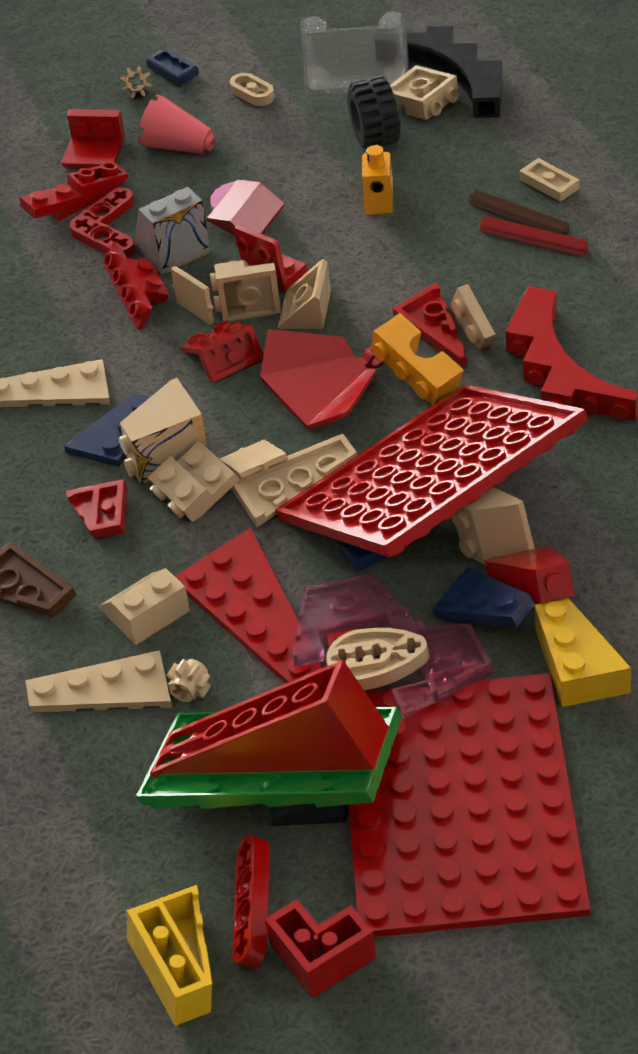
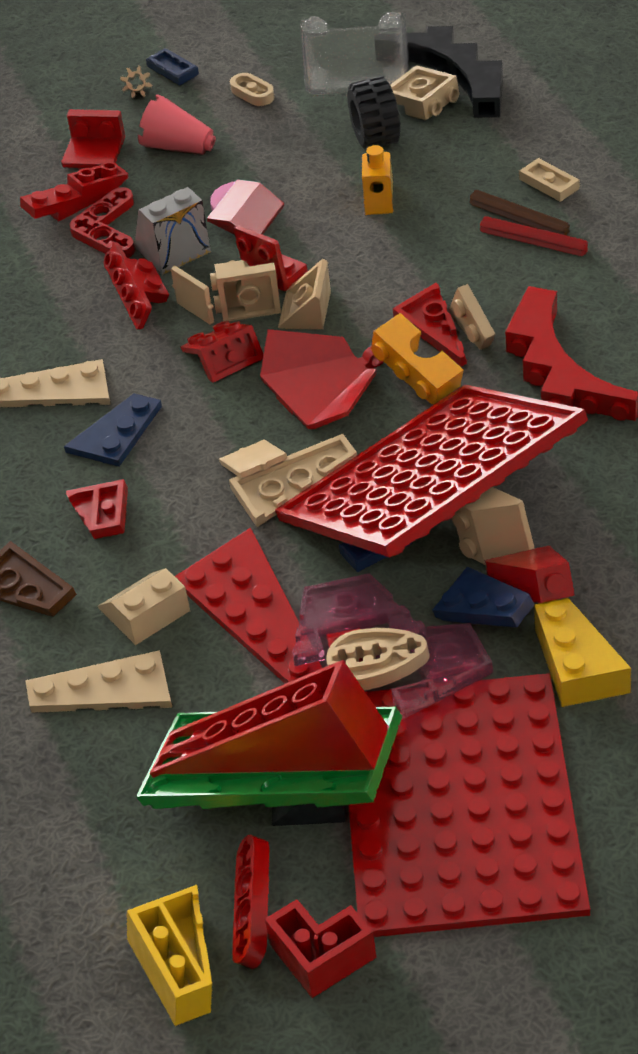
tan slope [119,378,208,484] -> none
tan plate [148,440,240,522] -> none
tan gear [166,659,211,702] -> none

